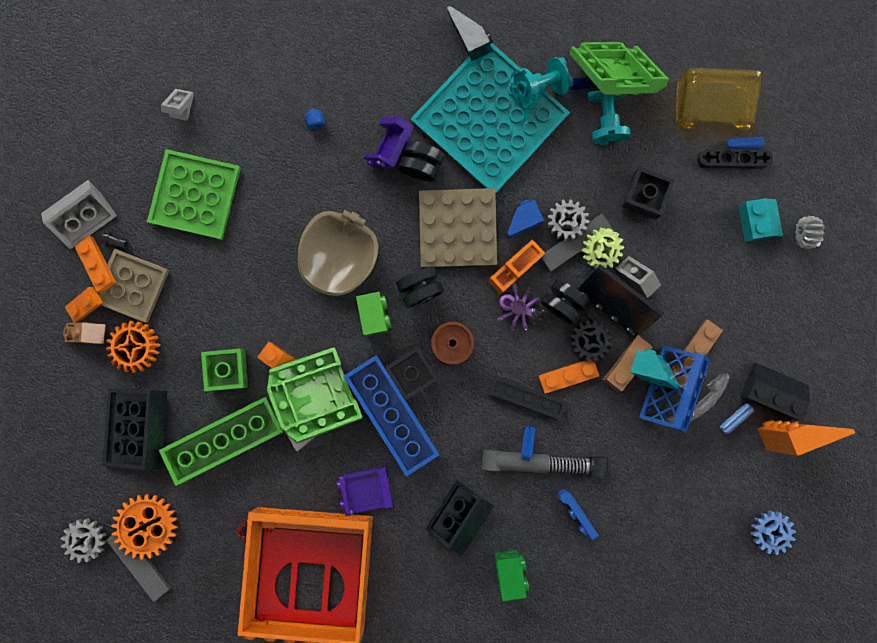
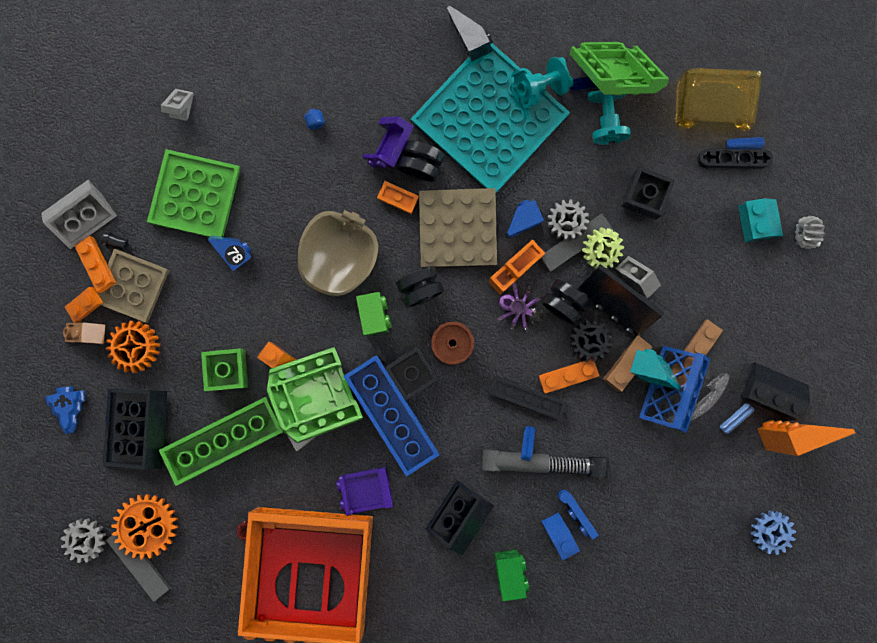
none -> blue rock [45,386,85,434]
none -> blue slope [208,235,252,271]
none -> orange plate [377,181,419,215]
none -> blue slope [541,512,580,560]

